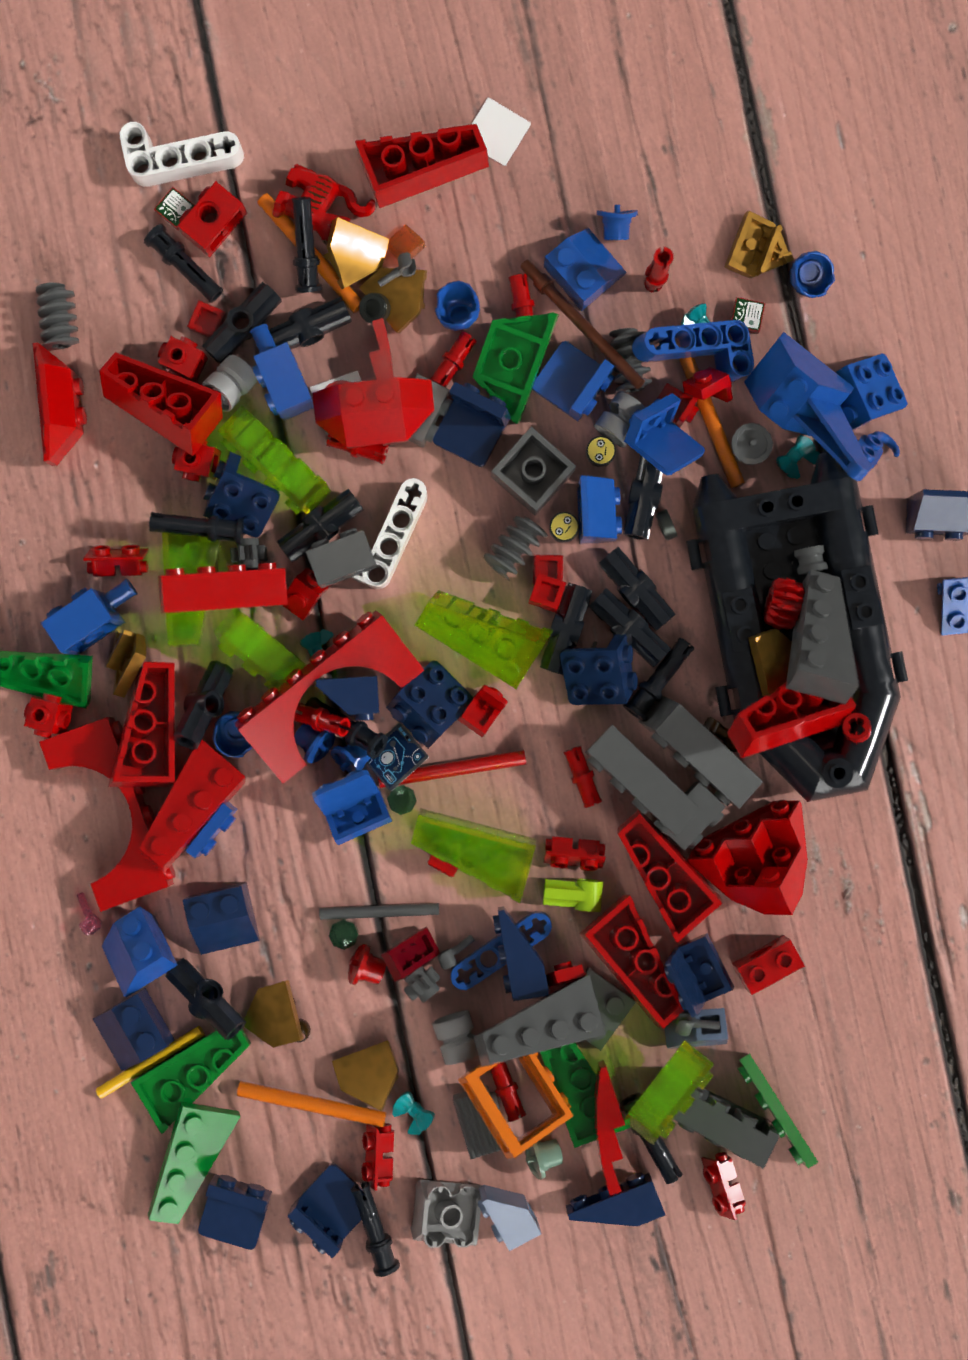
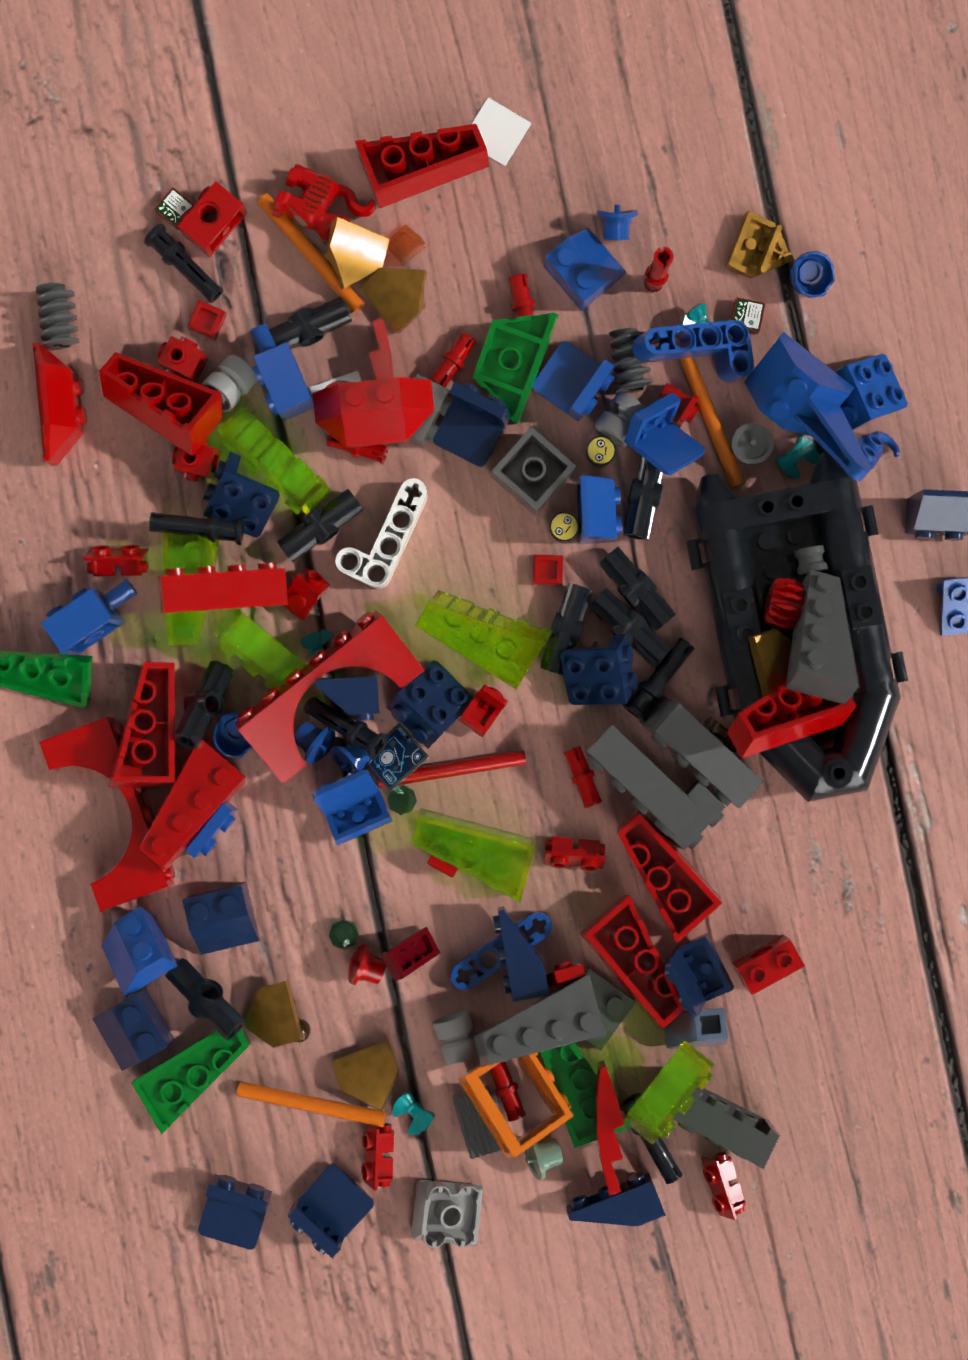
red brick [24,693,73,738] -> none
clear pink hand [76,892,102,935] -> none
yellow bar [96,1026,205,1099] -> none
pearl gold slope [105,630,147,698] -> none
white beam [120,122,244,187] -> none
wing [148,1102,241,1224] -> none
black piece [202,281,282,364] -> none
dark grey gear [230,538,268,570] -> none
black pin [292,197,322,292] -> none
red pin [294,703,351,737] -> none
dark grey brick [306,528,378,588] -> none
dark grey bar [319,903,439,920] -> none
black pin [351,1181,400,1277] -> none
pearl dark grey tile [359,293,391,323] -> none
dark grey hand [377,252,416,287] -> none
dark grey gear [404,966,440,1003] -> none
blue hair [435,281,480,331] -> none
dark grey hand [438,935,475,970] -> none
slope [478,1185,541,1251] -> none
dark grey piece [483,516,548,582] -> none
copper bar [520,260,645,389] -> none
red tile [528,573,567,613] -> none
lime piece [543,878,603,912] -> none
pearl dark grey tile [656,509,677,540] -> none
dark grey hand [675,1011,720,1036] -> none
red bracket [682,367,733,403] -> none
red brick [687,800,808,915] -> none
green wing [737,1053,818,1169] -> none
red bush [842,713,872,743] -> none

